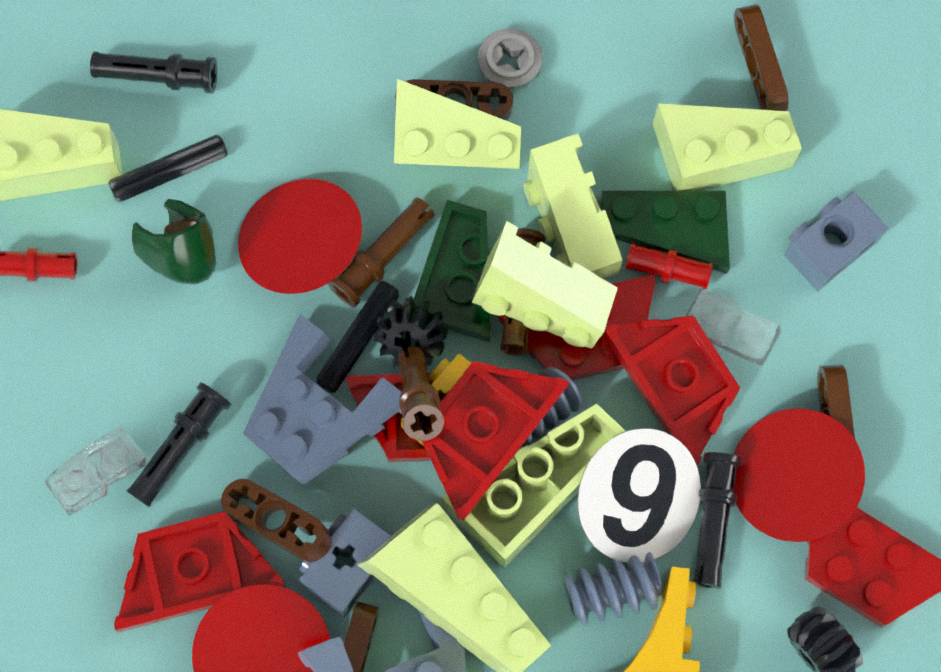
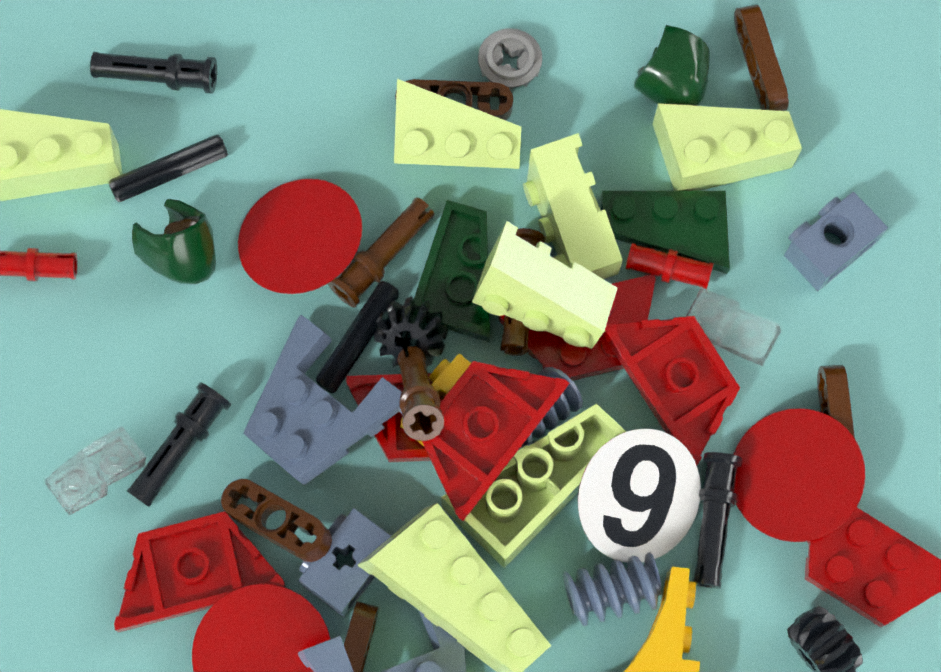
none -> dark green piece [634,25,710,106]

